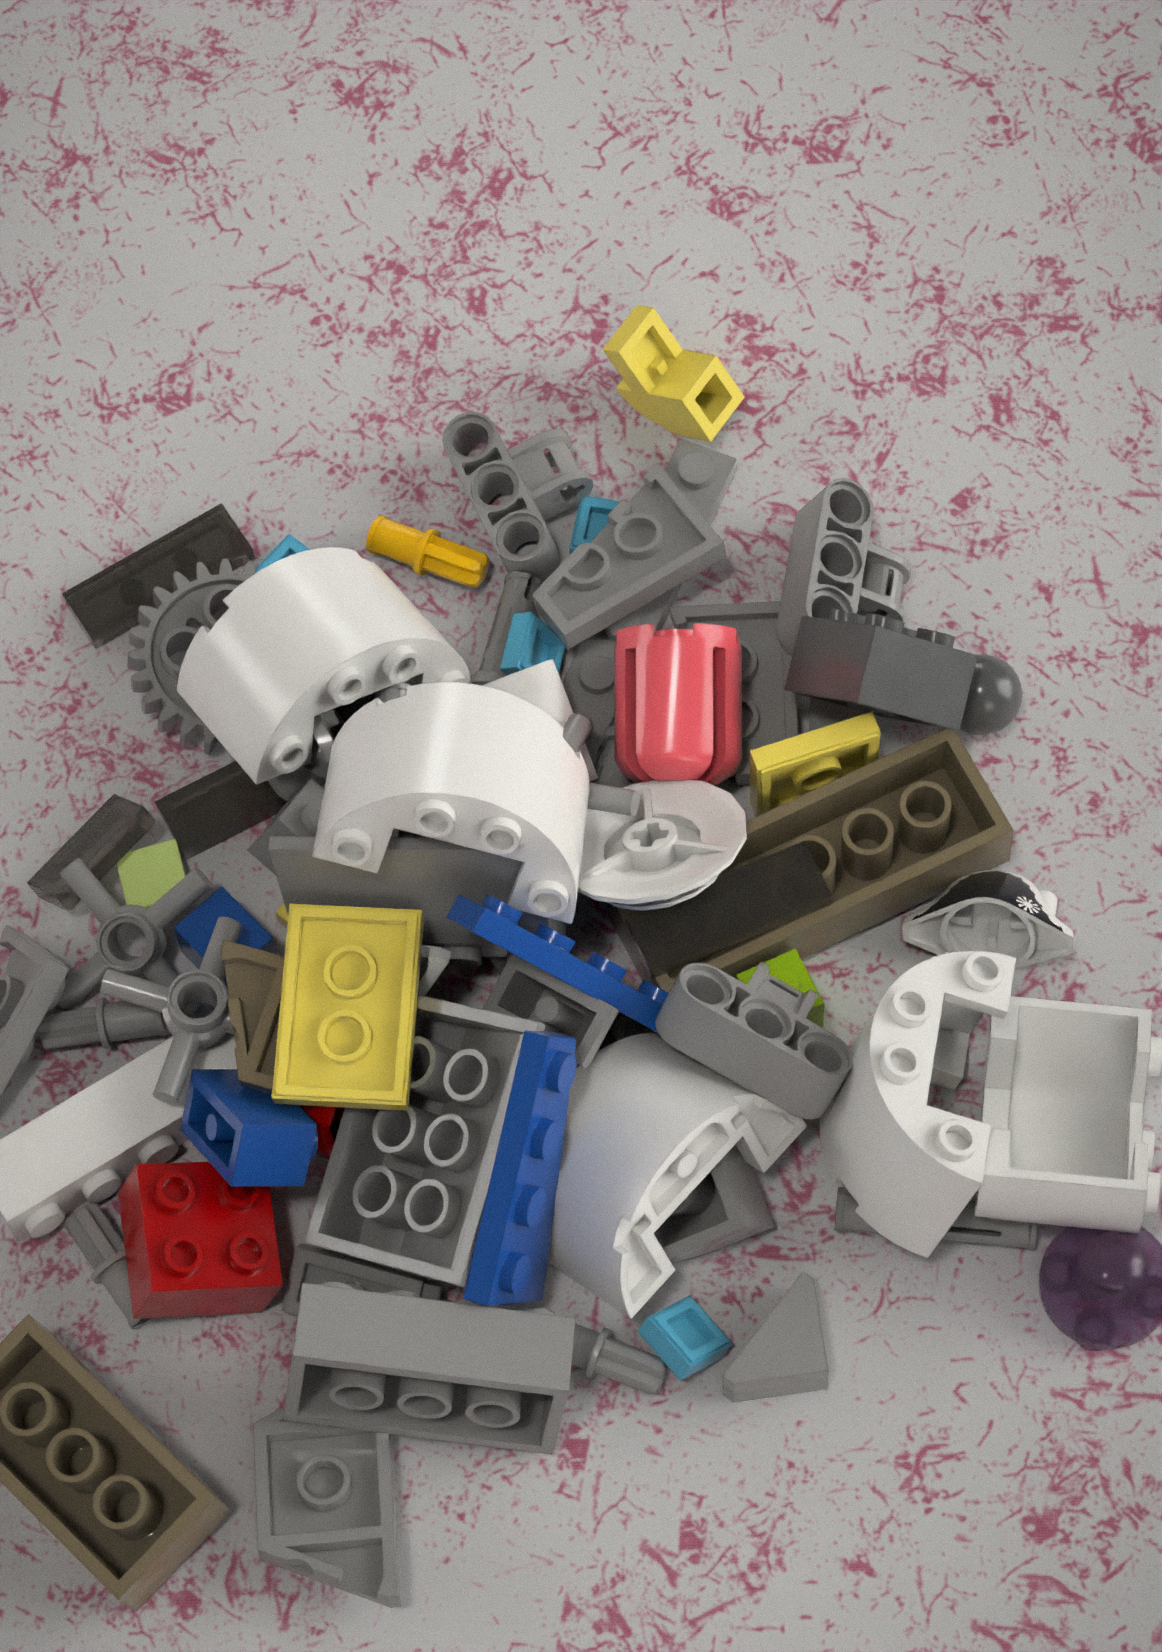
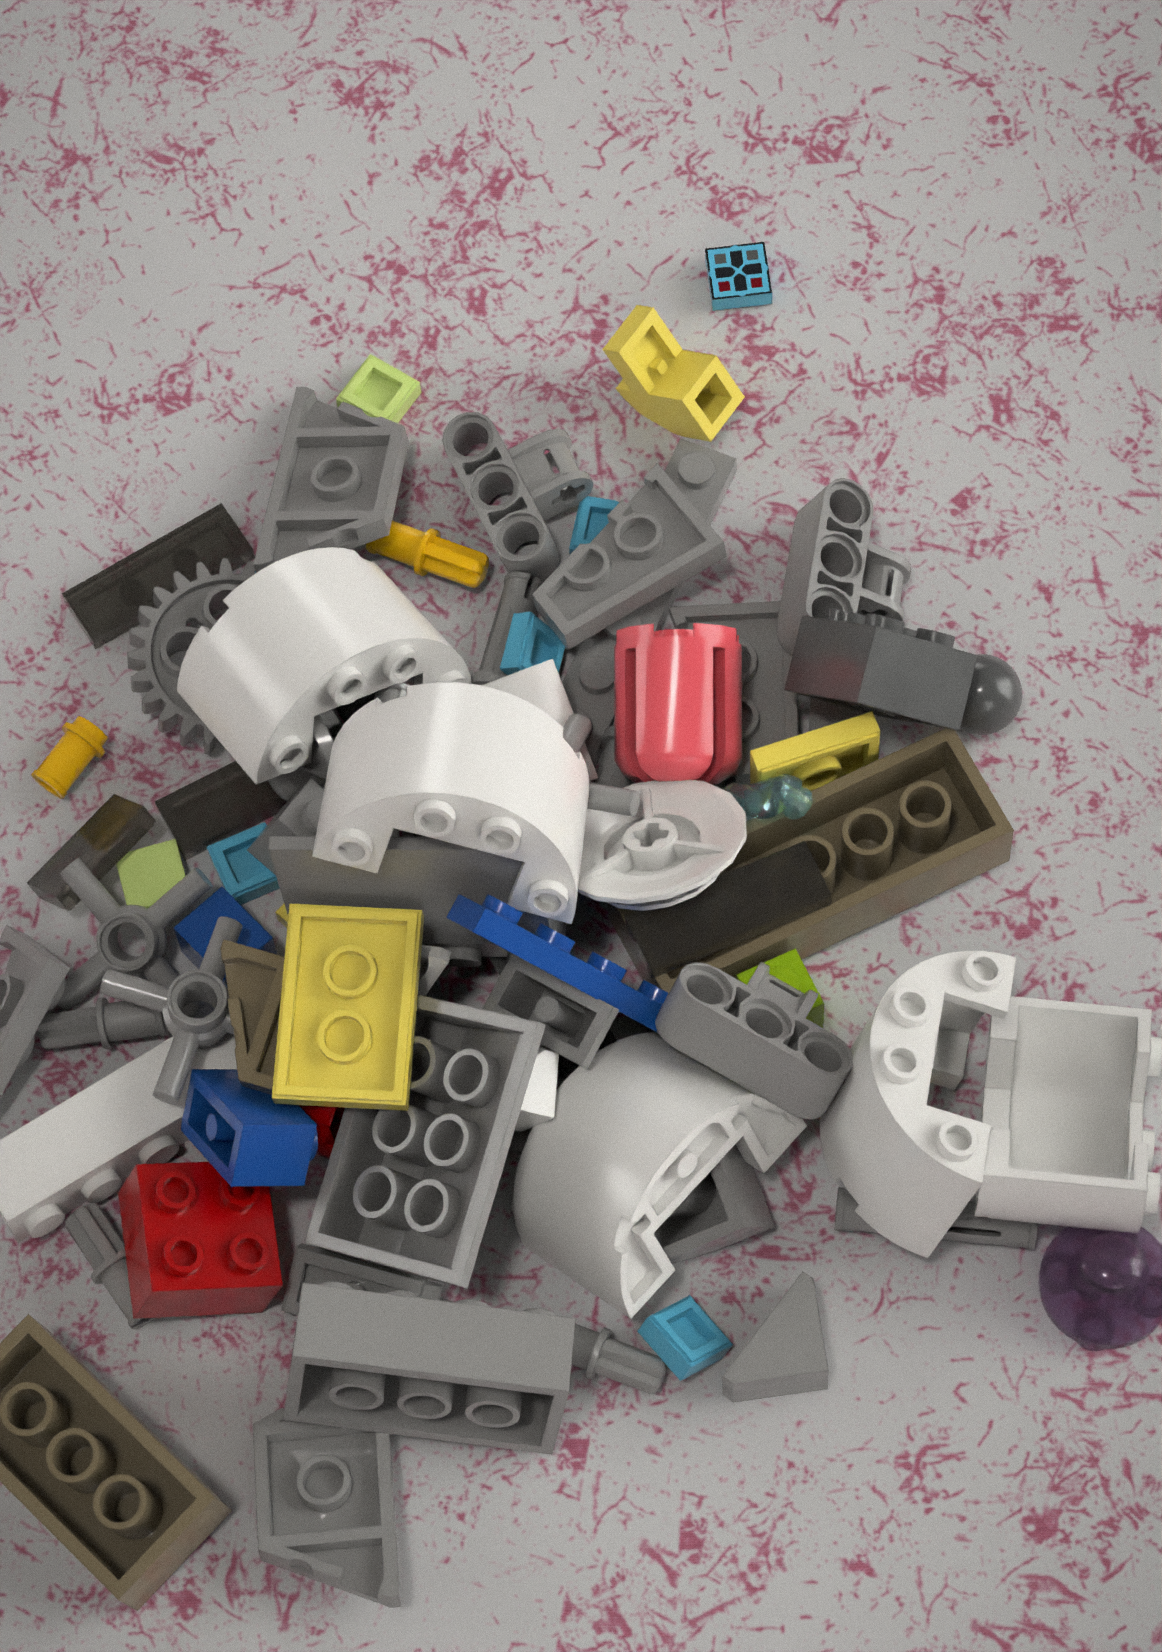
blue wing [463,1030,577,1306] -> none
white hat [902,870,1073,968] -> none
none -> yellow pin [31,716,108,799]
none -> medium azure tile [207,822,280,905]
none -> light grey wing [253,387,409,573]
none -> yellowish green tile [336,354,422,423]
none -> tile [705,242,772,311]
none -> clear light blue arm [724,773,813,820]

